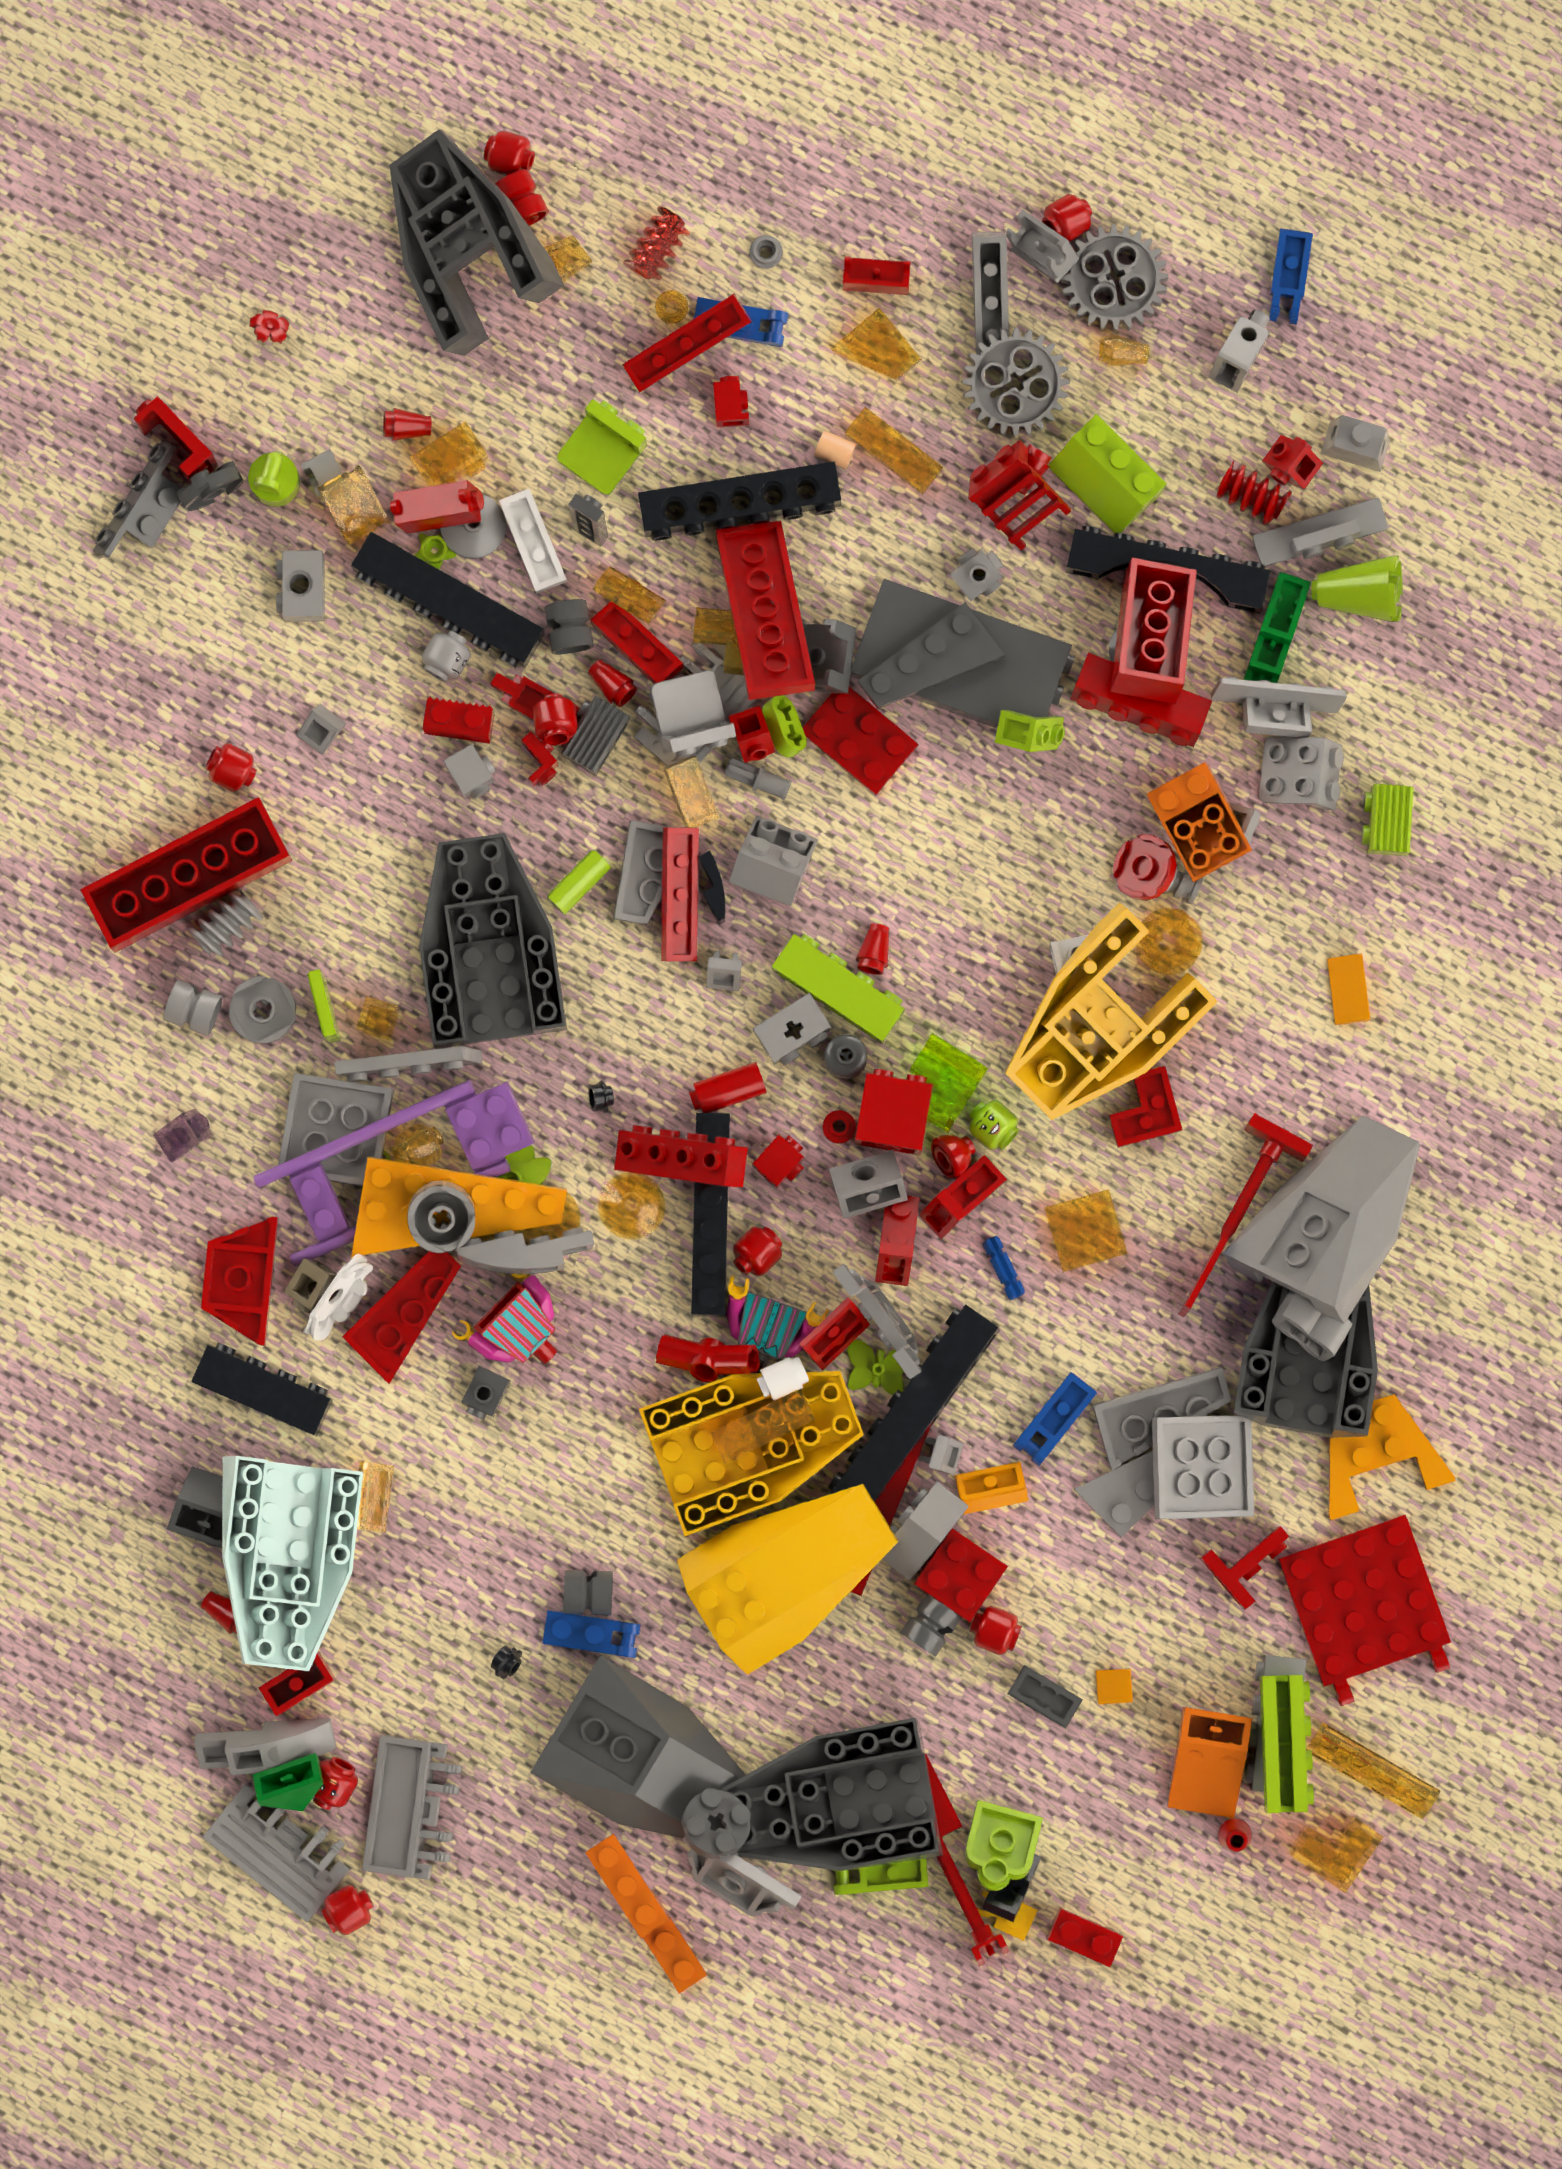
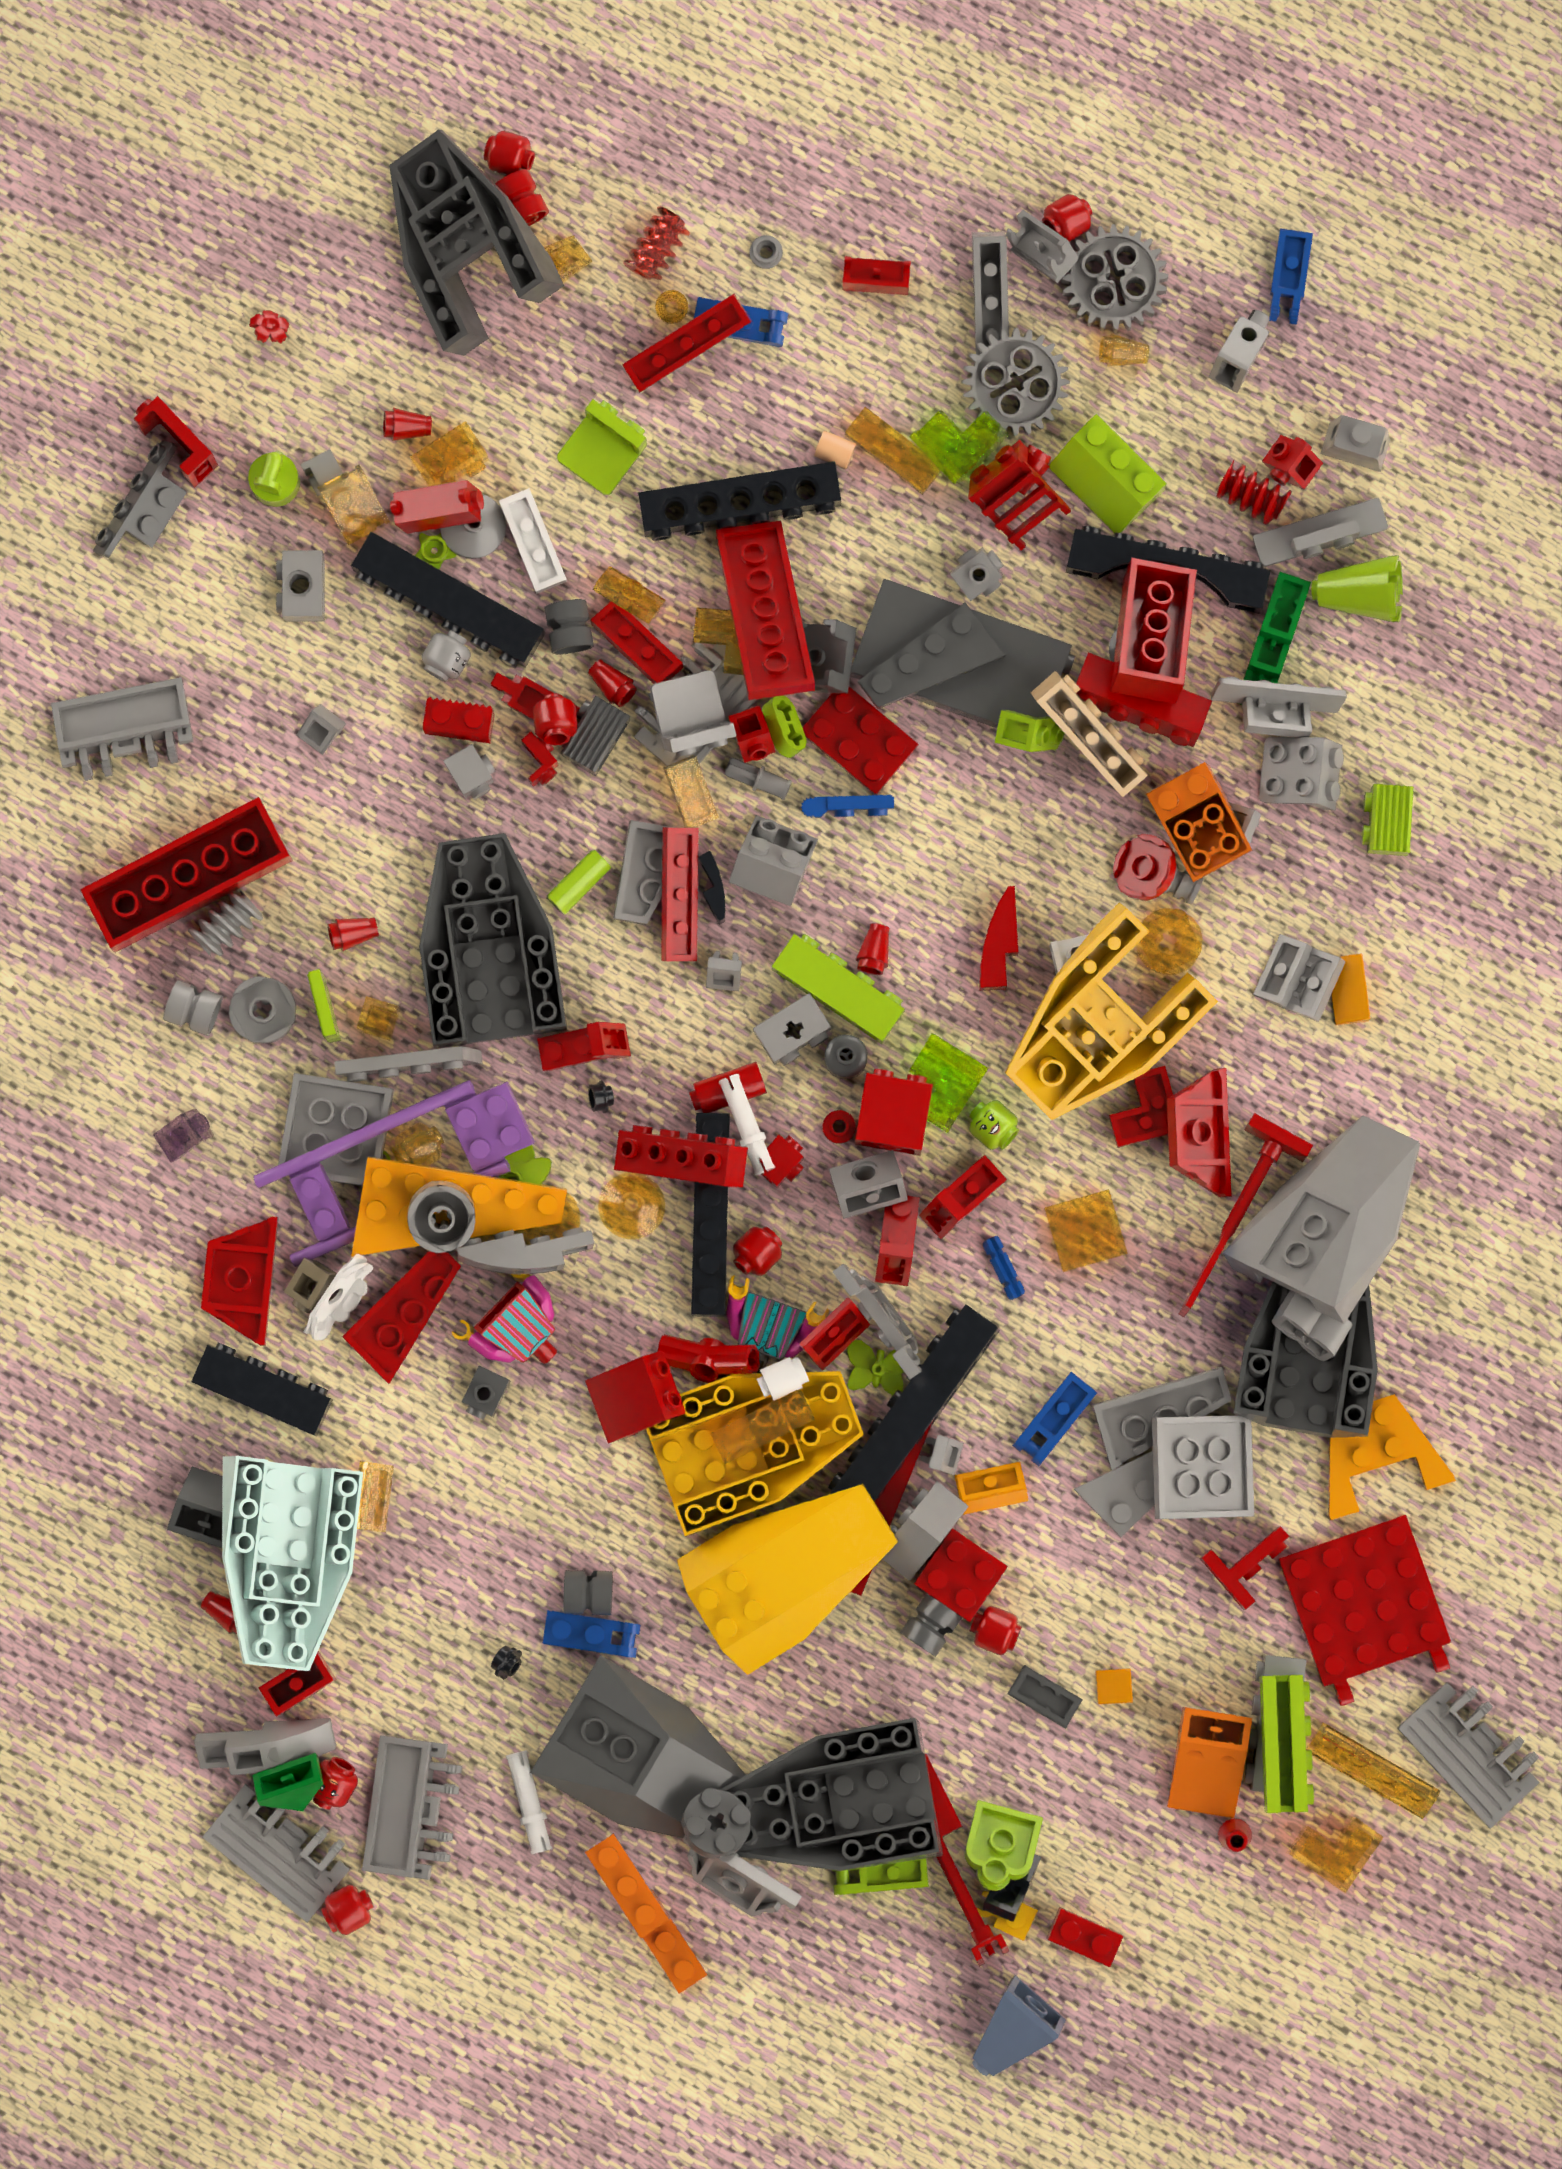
dark grey plate [177,461,244,511] -> none
red head [205,743,257,792] -> none
dark grey plate [568,494,608,547] -> none
red brick [713,376,749,428] -> none
clear yellow wing [830,307,922,381] -> none
red brick [931,1135,976,1180] -> none
none -> light grey hinge [51,677,194,781]
none -> red cone [328,917,379,951]
none -> white pin [506,1750,552,1855]
none -> red bracket [537,1021,631,1071]
none -> red panel [585,1351,685,1444]
none -> white pin [719,1074,775,1175]
none -> blue hinge [801,795,894,818]
none -> clear neon green panel [909,410,1009,484]
none -> sand blue slope [972,1975,1066,2076]
none -> red slope [979,886,1019,991]
none -> tan brick [1031,671,1148,798]
none -> red wing [1167,1068,1232,1197]
none -> light grey slope [1253,934,1346,1022]
none -> light grey hinge [1397,1682,1540,1829]

